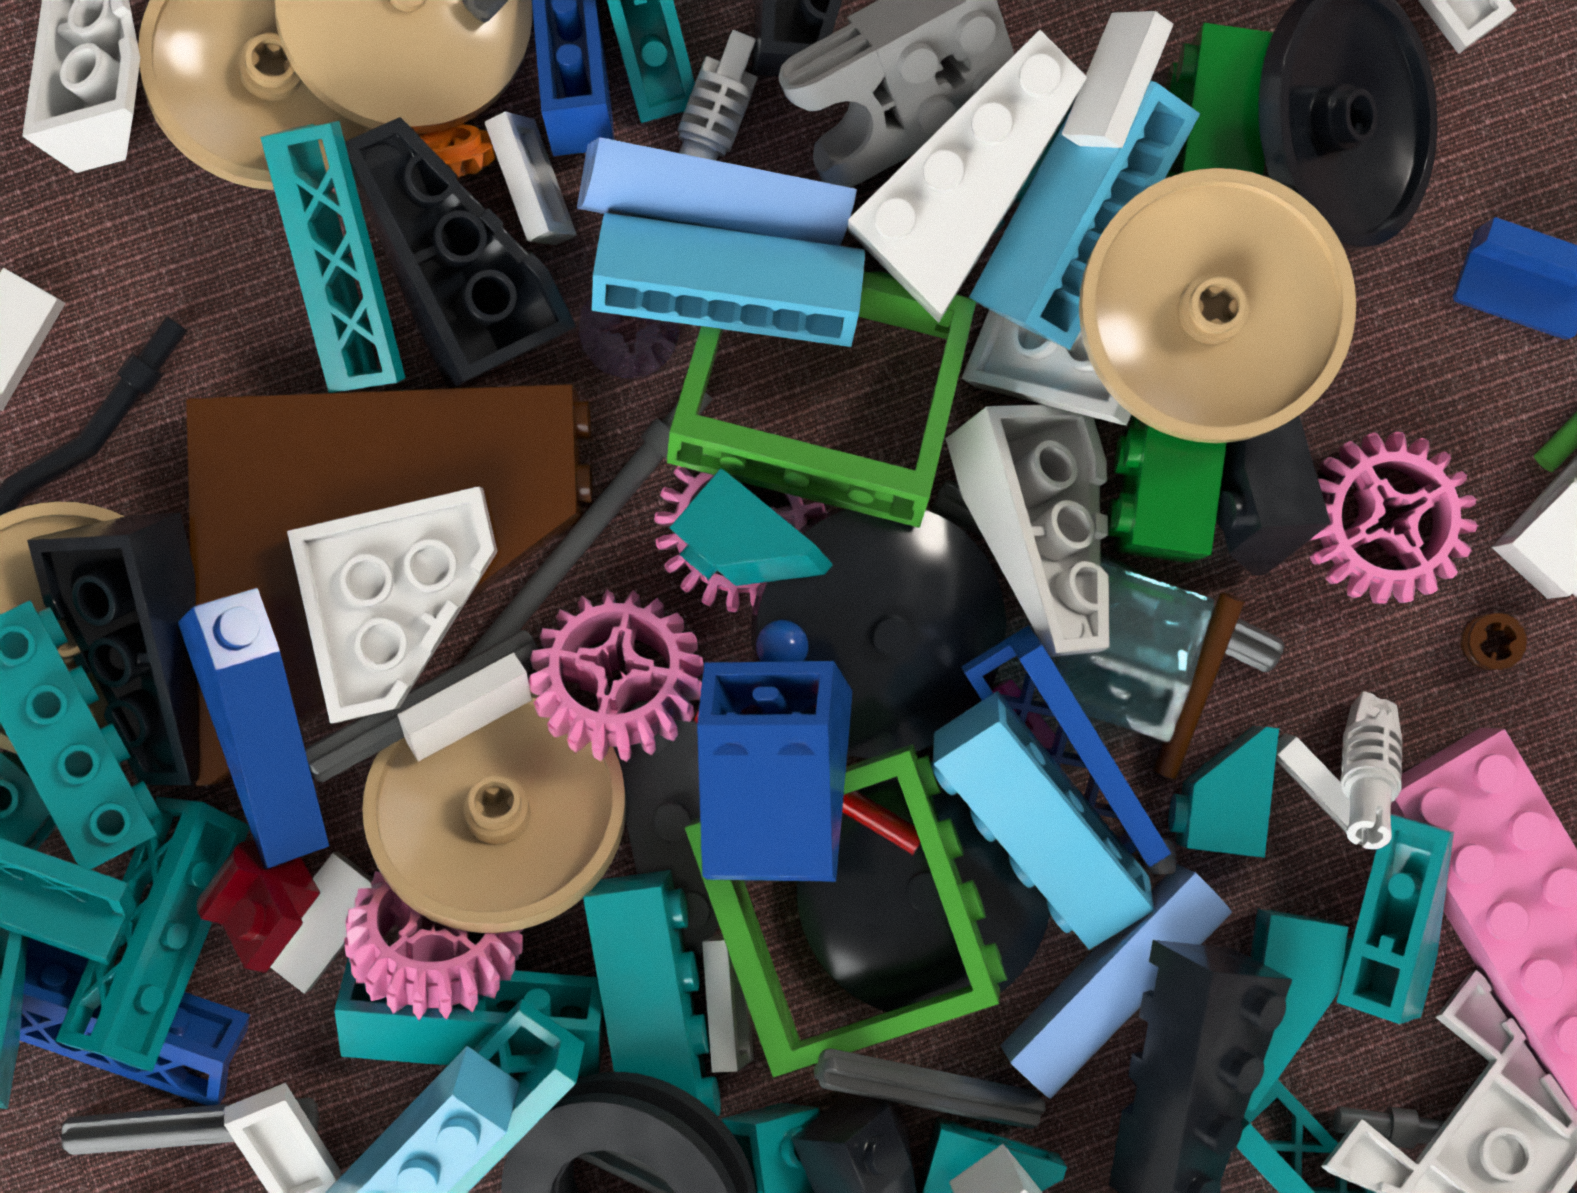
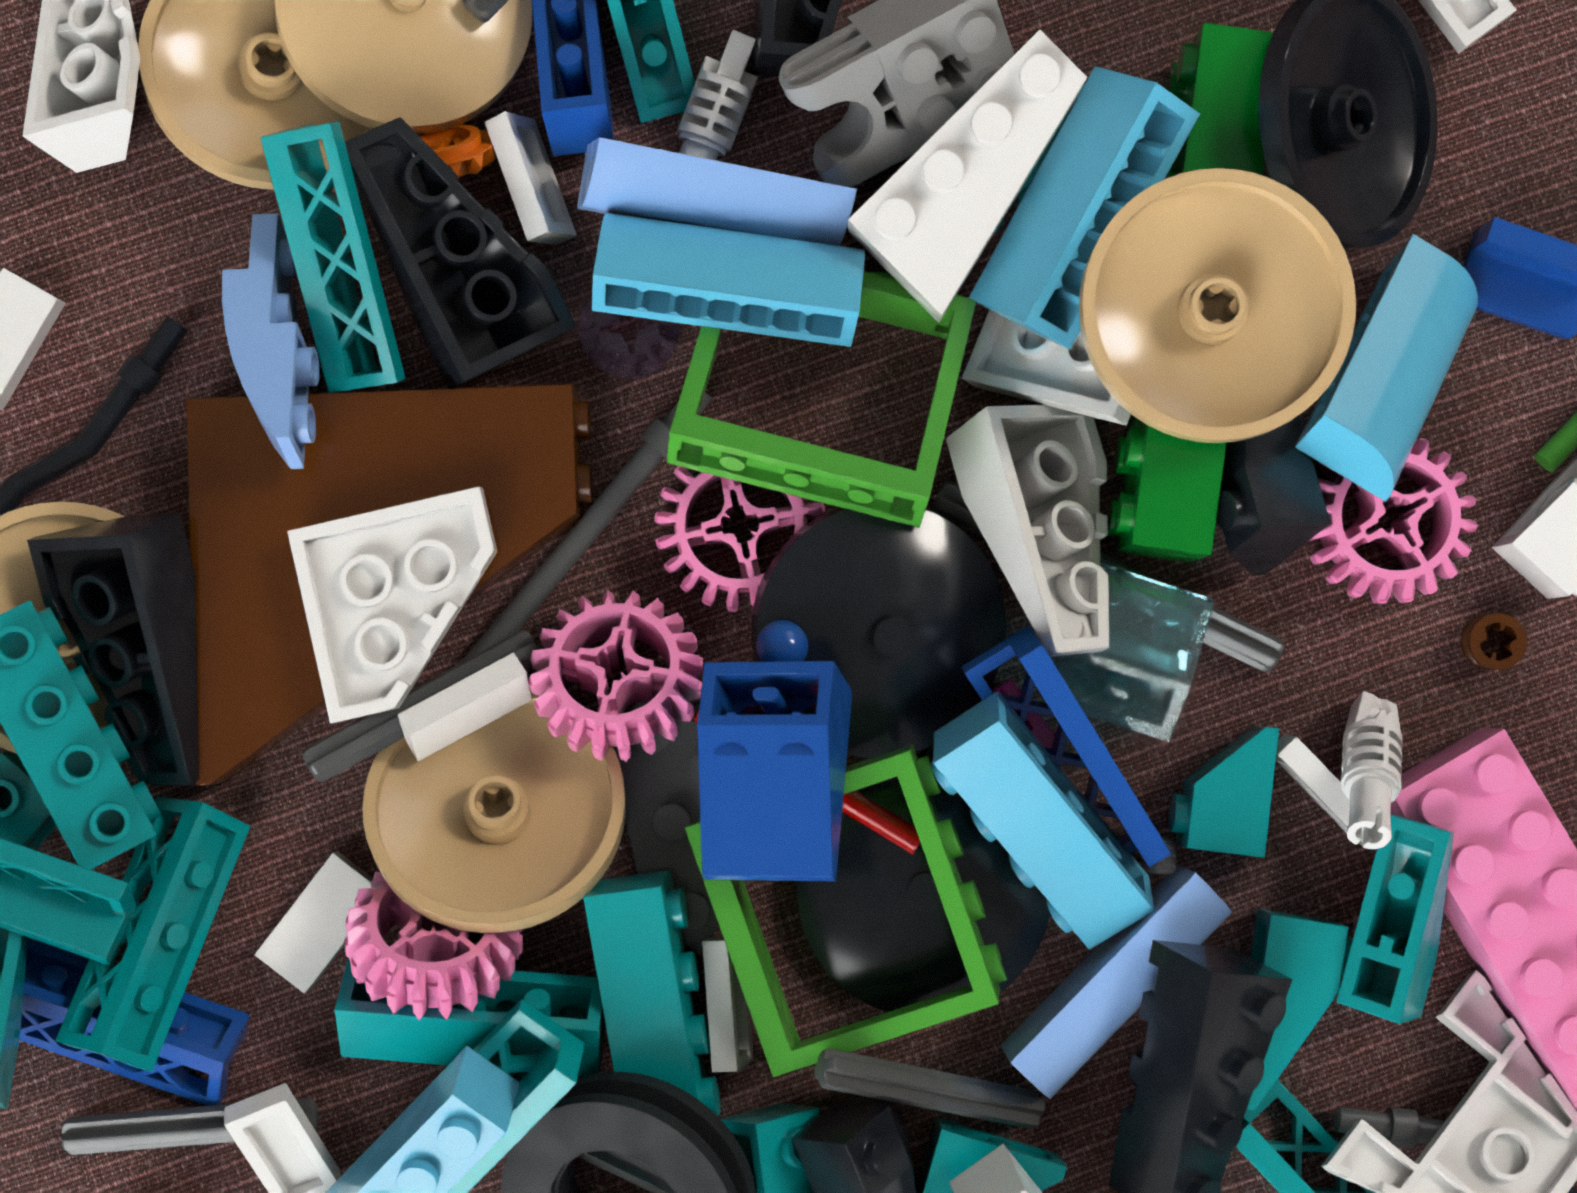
blue slope [177,588,329,869] -> none
dark red brick [197,841,321,973] -> none
teal slope [669,468,833,586] -> none
white tile [1061,11,1174,148] -> none
reddish brown bar [1153,592,1245,779] -> none
none -> light blue slope [222,213,319,469]
none -> medium azure brick [1295,234,1478,502]

